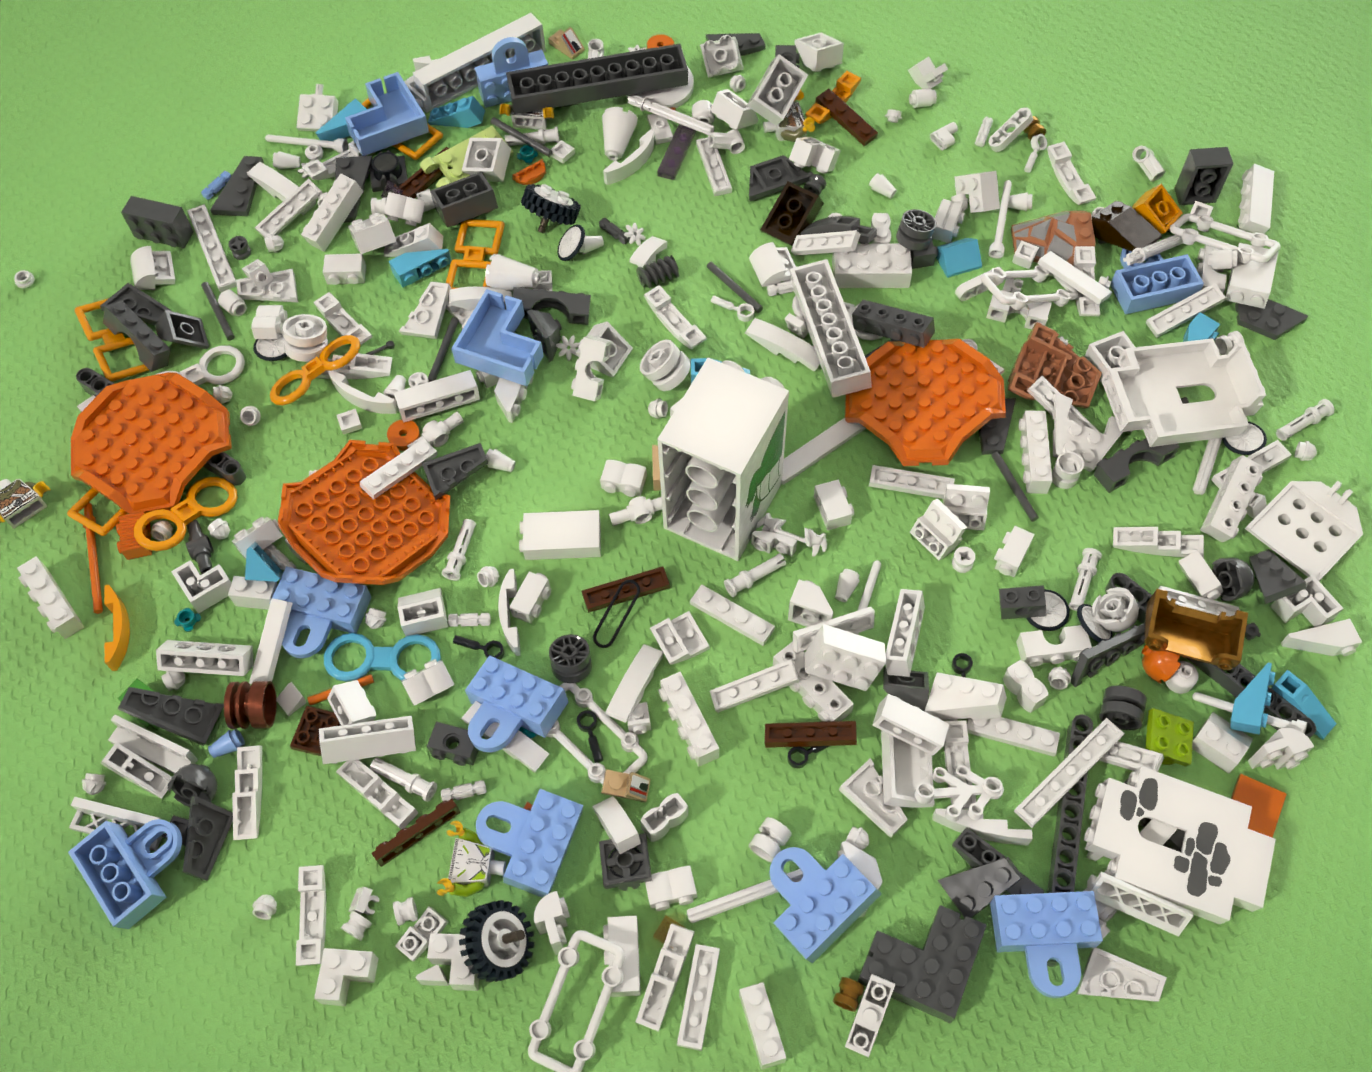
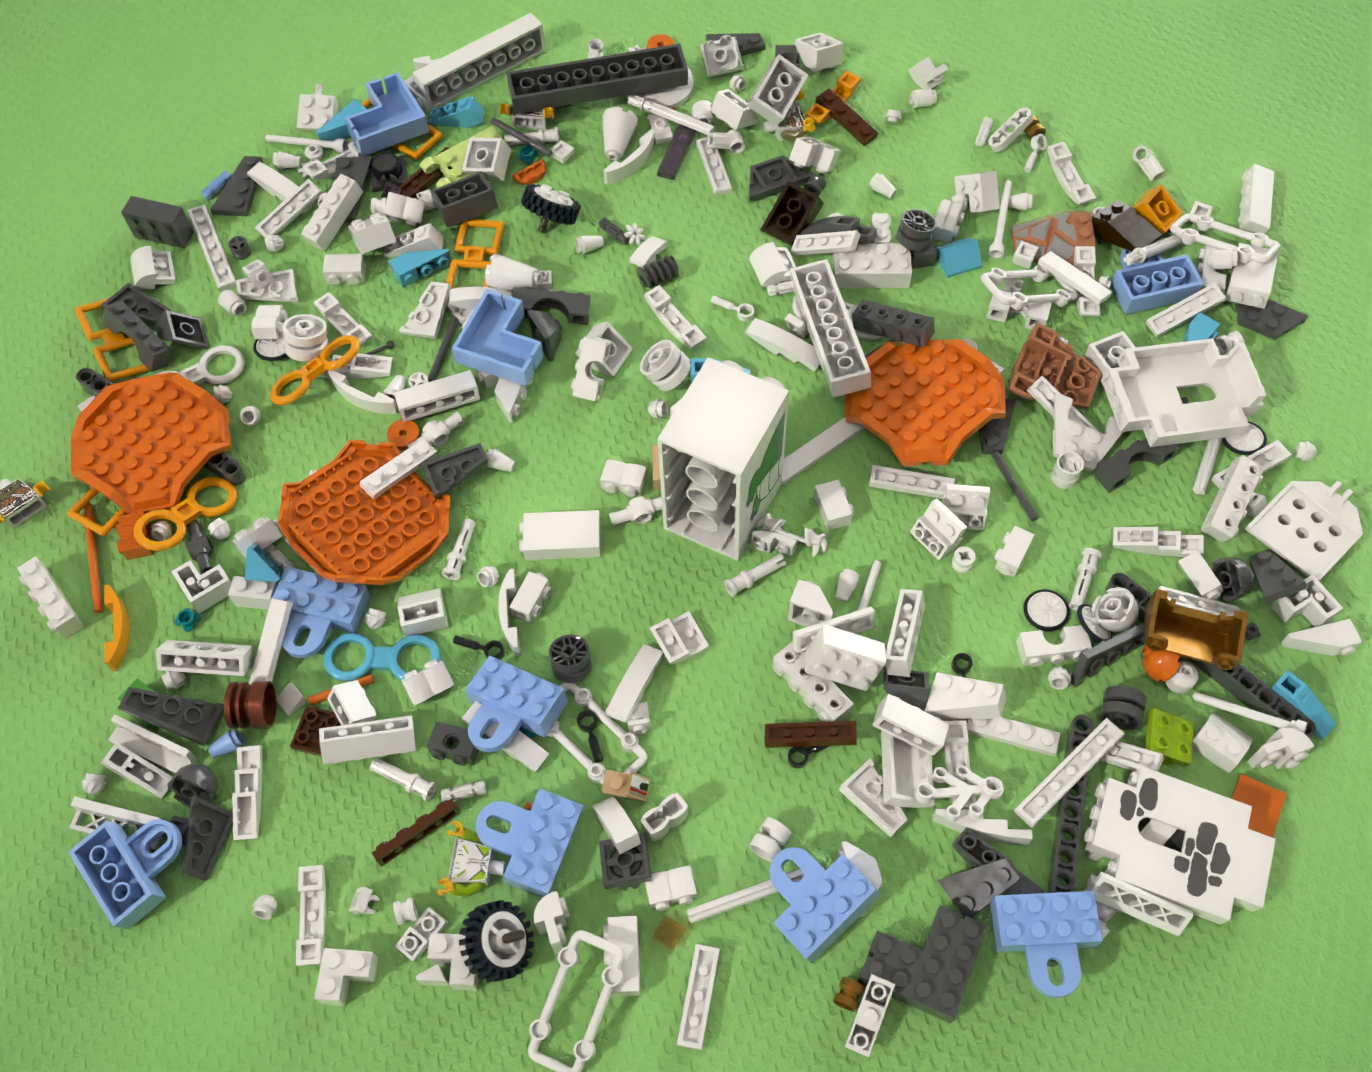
white plate [14,270,35,288] -> none
dark grey bar [201,282,235,341] -> none
white plate [336,409,363,435] -> none
white slope [336,760,418,829] -> none
white wheel [341,911,372,941] -> none
white axle [448,613,491,627] -> none
light blue brick [475,37,548,108] -> none
tan slope [548,27,585,60] -> none
white plant [556,335,580,361] -> none
white wheel [557,225,585,261] -> none
reddish brown plate [582,566,670,613] -> none
black piece [593,580,640,648] -> none
white slope [636,923,695,1031] -> none
white brick [658,672,719,767] -> none
white plate [690,584,775,646] -> none
dark grey bar [707,262,763,313] -> none
white tile [710,659,800,713] -> none
white brick [739,982,786,1070] -> none
white plate [846,826,869,850] -> none
white piece [930,122,958,150] -> none
white beam [955,267,1005,301] -> none
dark grey brick [999,585,1046,620] -> none
white brick [1003,660,1048,713] -> none
white brick [1019,411,1052,494] -> none
white wing [1077,947,1167,1002] -> none
dark grey brick [1174,147,1233,205] -> none
medium azure slope [1231,663,1276,735] -> none
white pin [1276,399,1335,441] -> none

